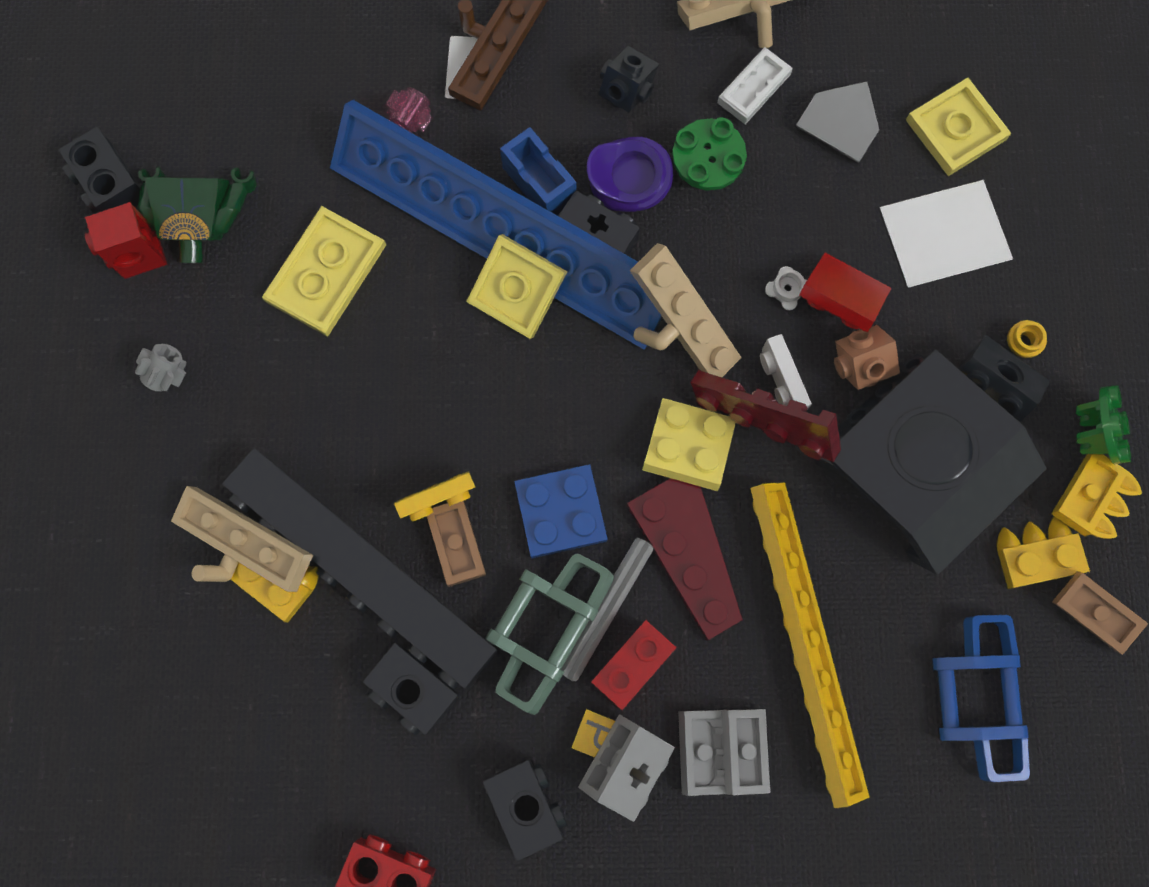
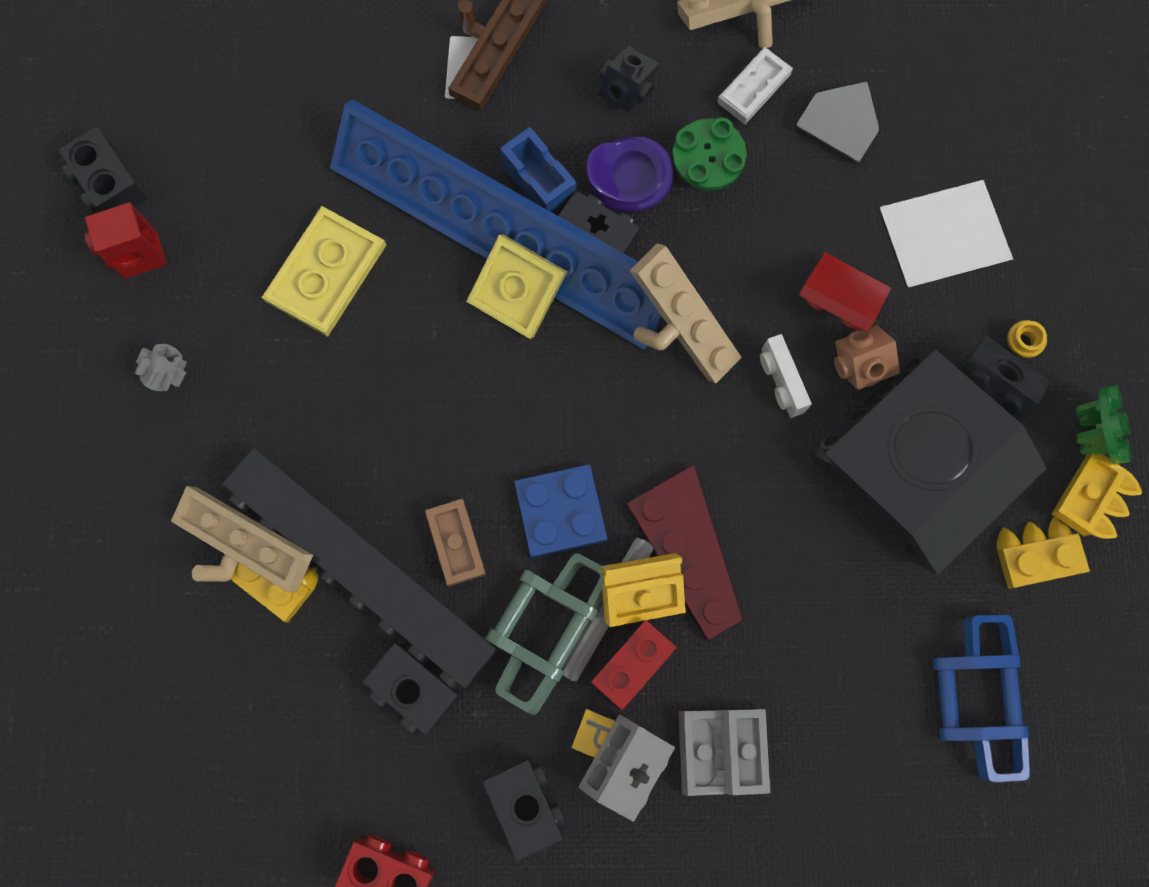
dark green torso [138,167,257,263] -> none
clear pink gear [385,87,433,133] -> none
yellow plate [394,471,475,522] -> none
light yellow plate [642,398,736,491] -> none
dark red wing [691,370,841,462] -> none
yellow plate [750,483,869,808] -> none
white plate [765,266,807,310] -> none
light yellow tile [906,78,1012,176] -> none
medium nougat plate [1052,571,1148,655] -> none
none -> yellow plate [600,553,686,627]

